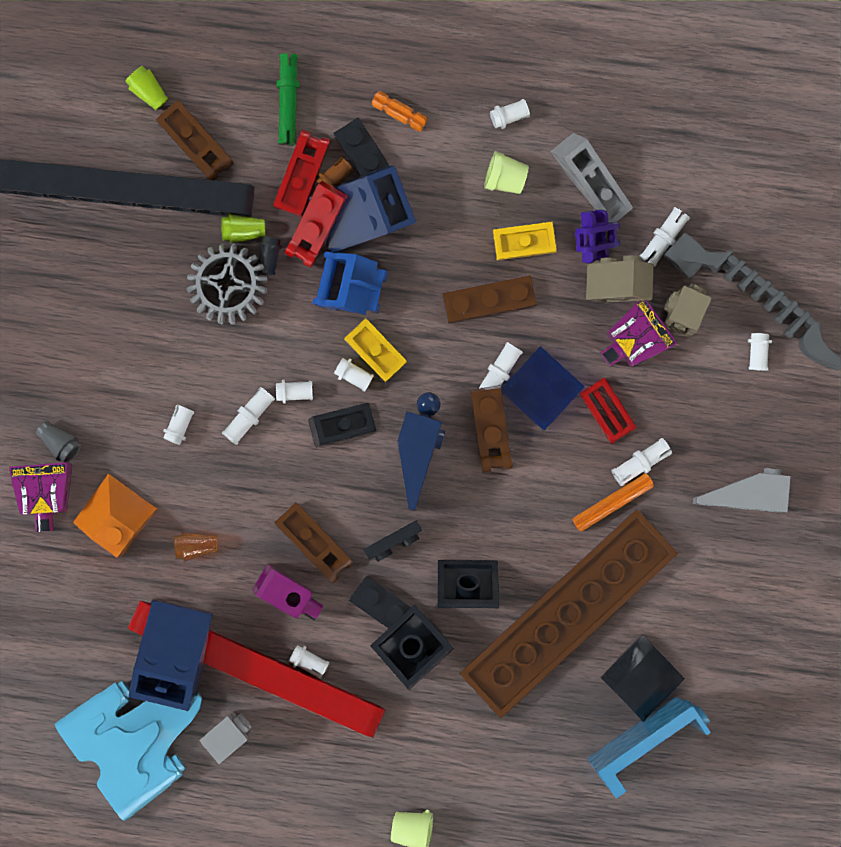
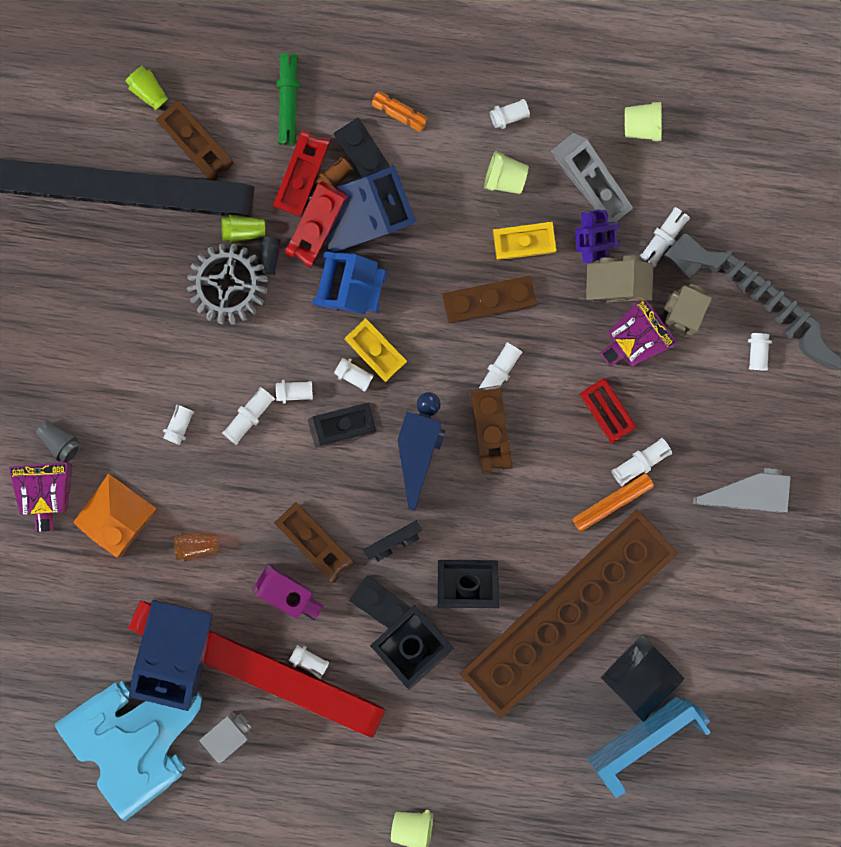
clear blue plate [501,346,585,431] -> none
none -> yellowish green piece [625,102,662,141]

